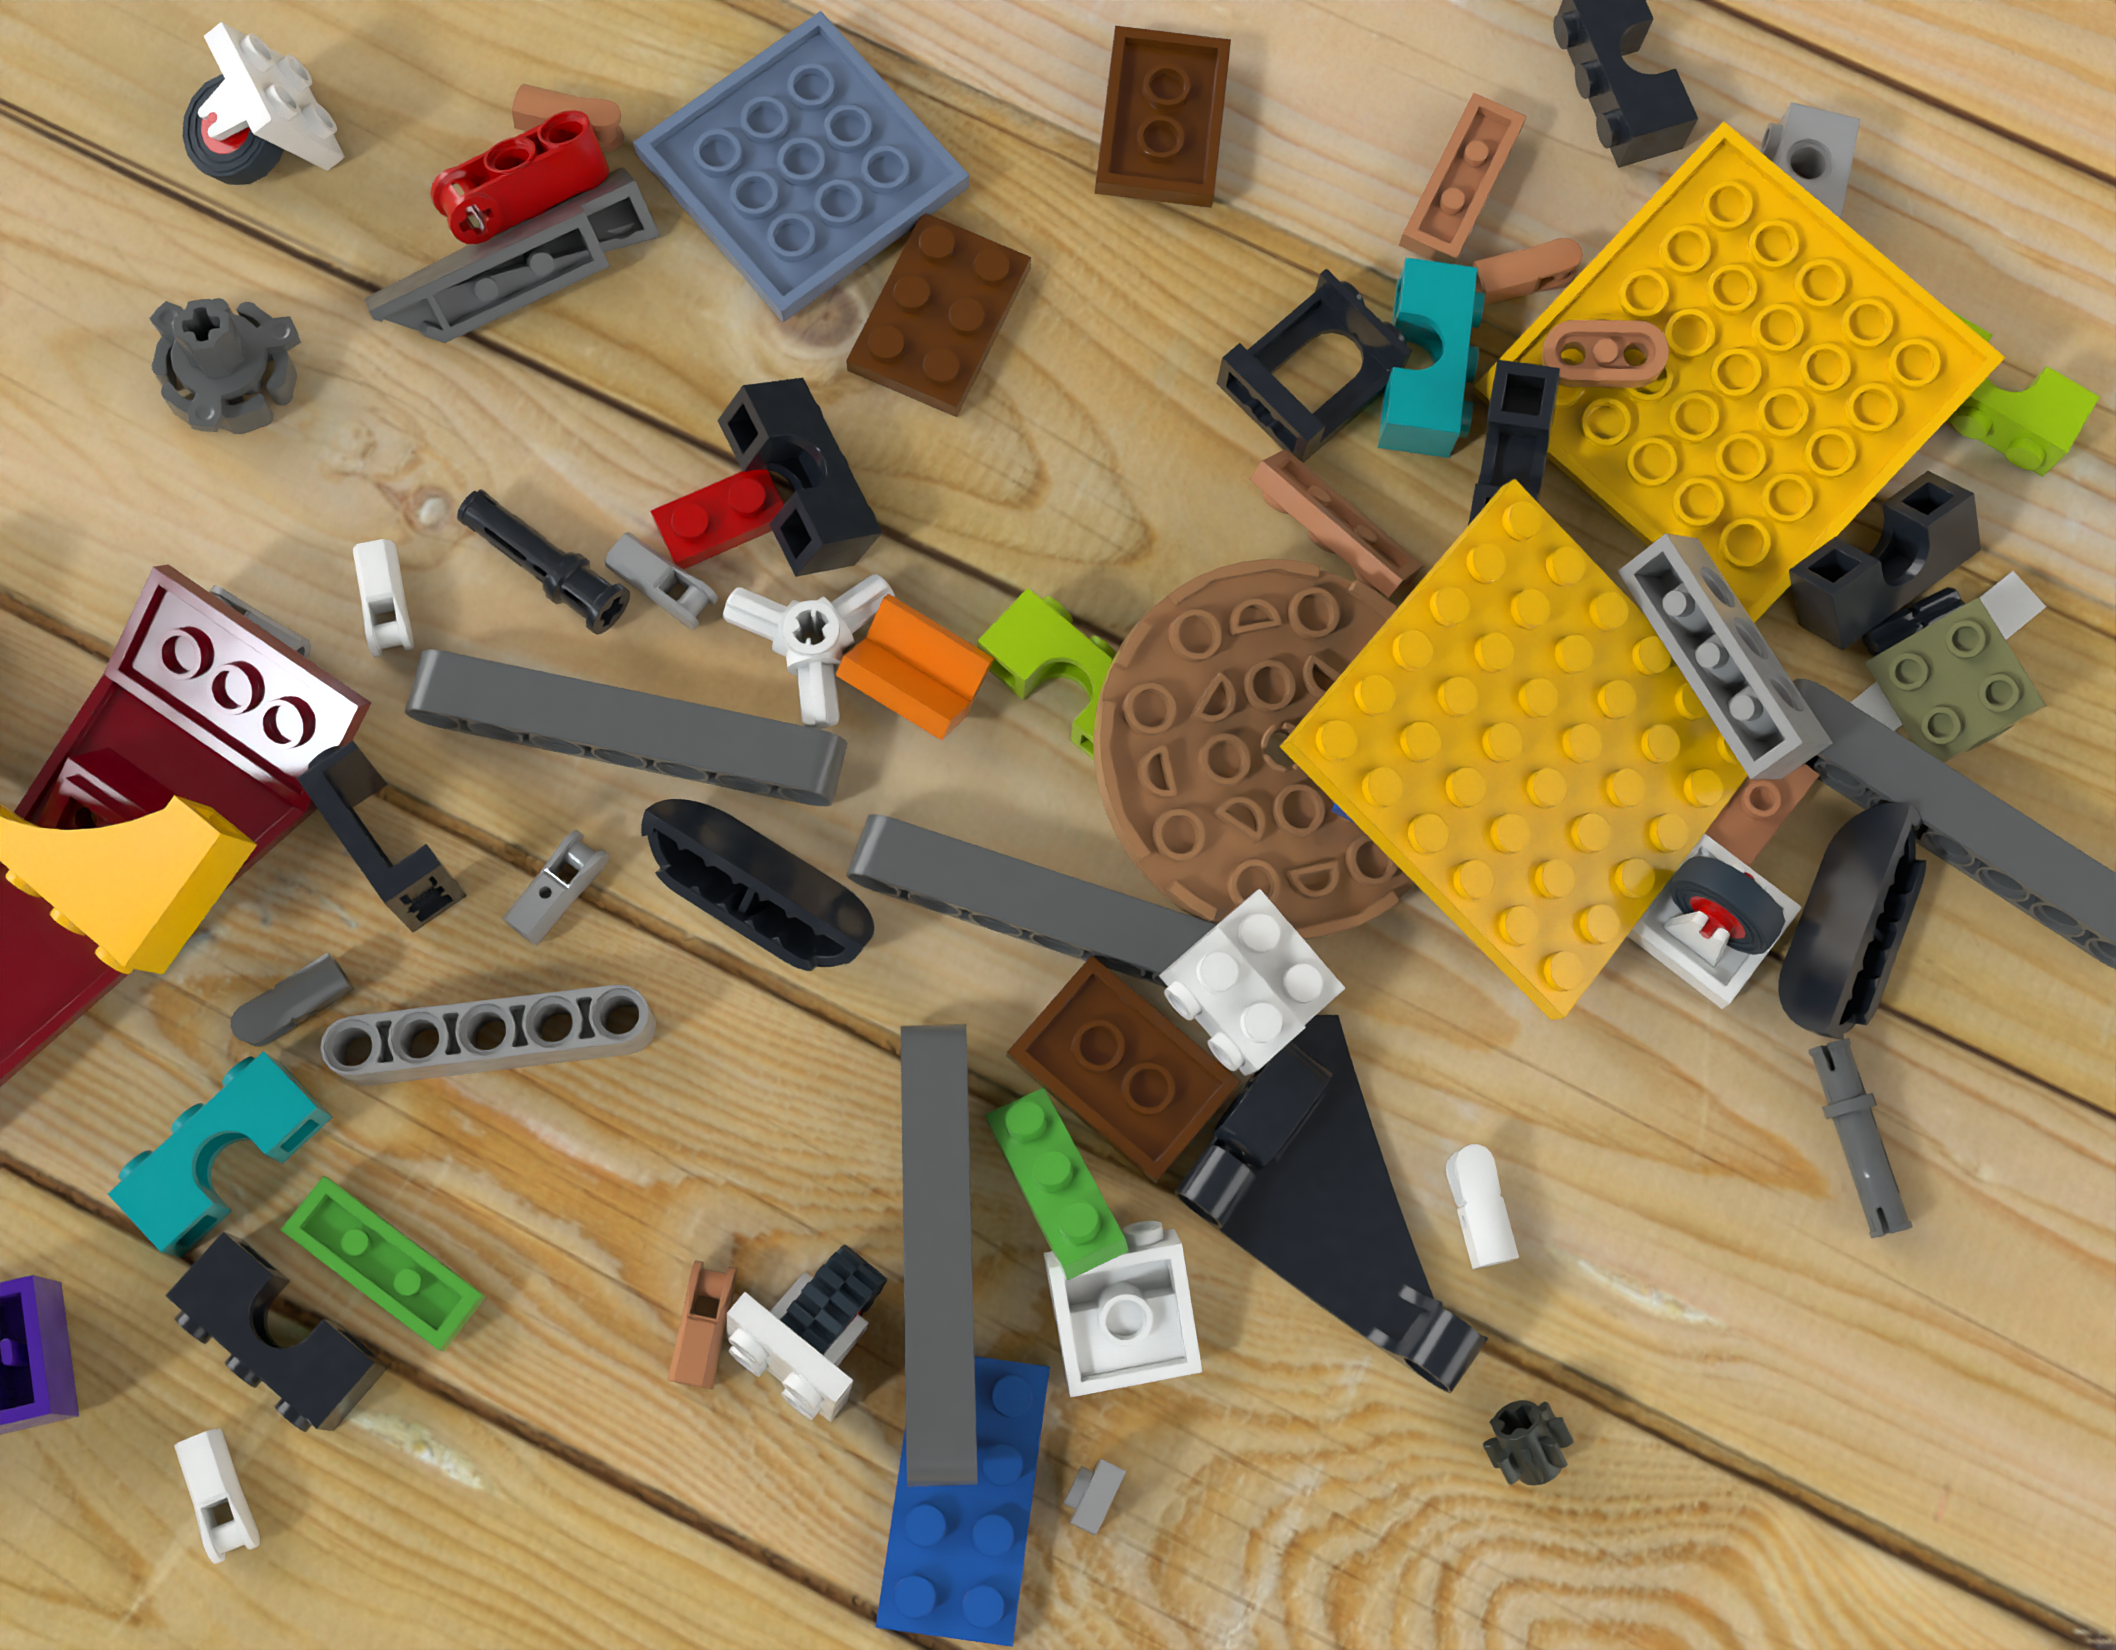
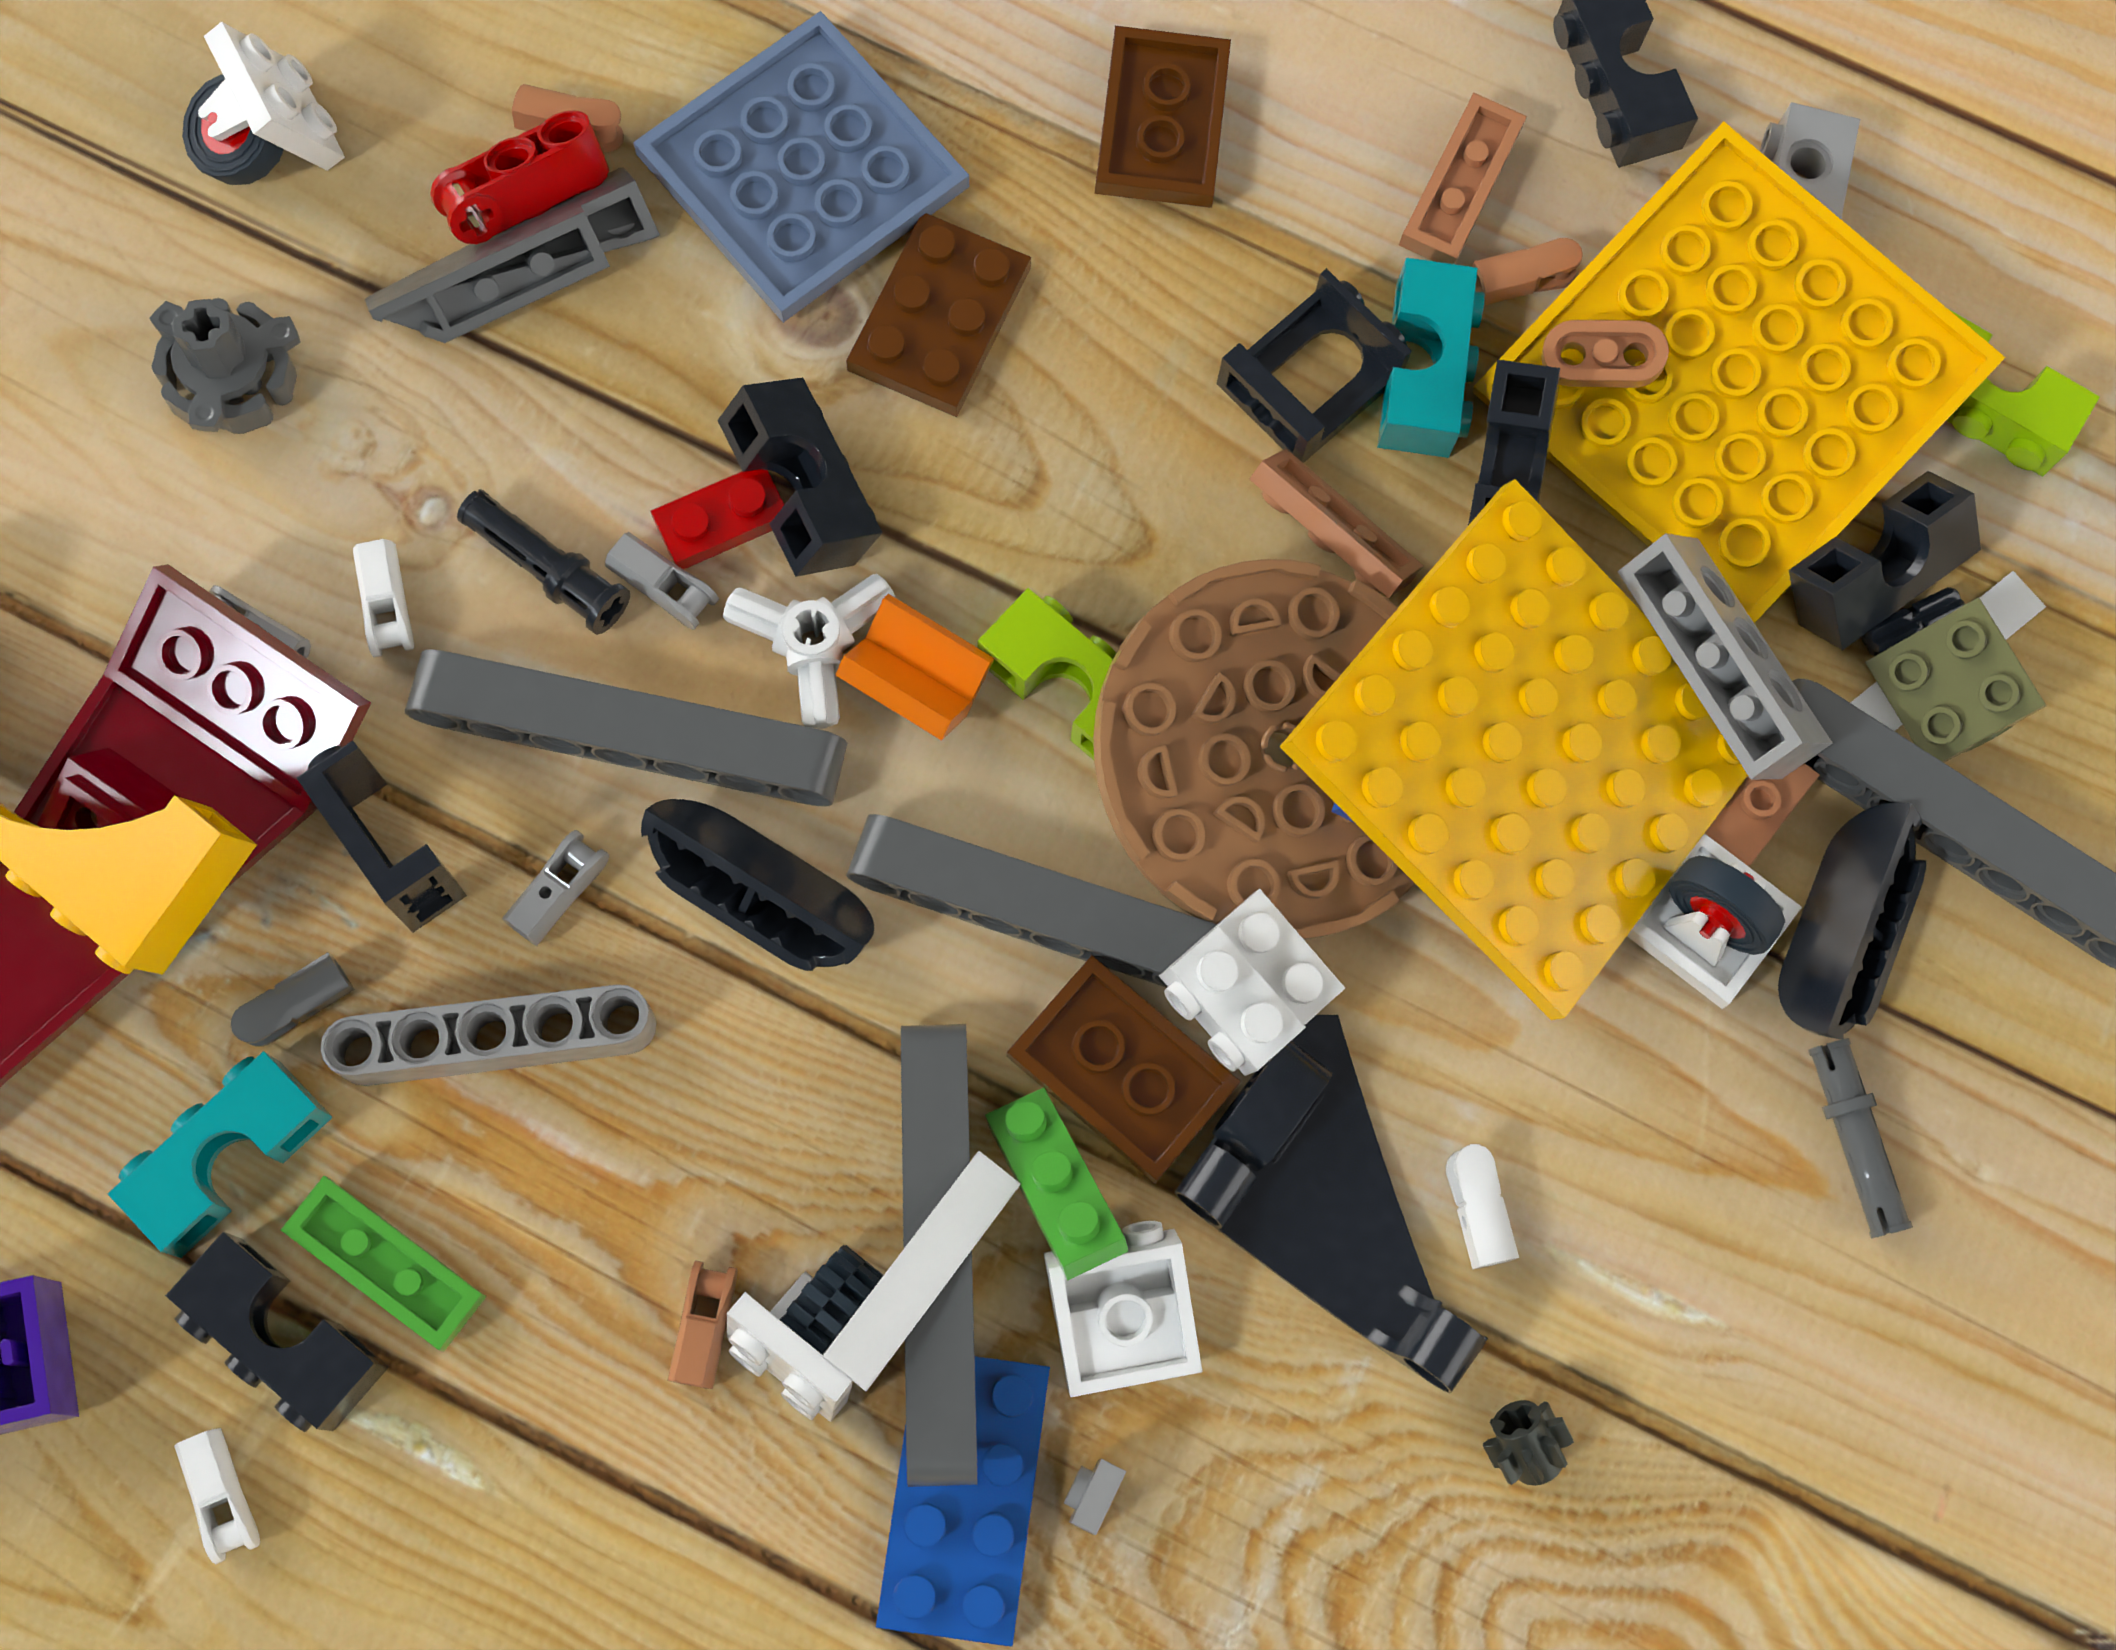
none -> white sticker [822,1151,1021,1391]

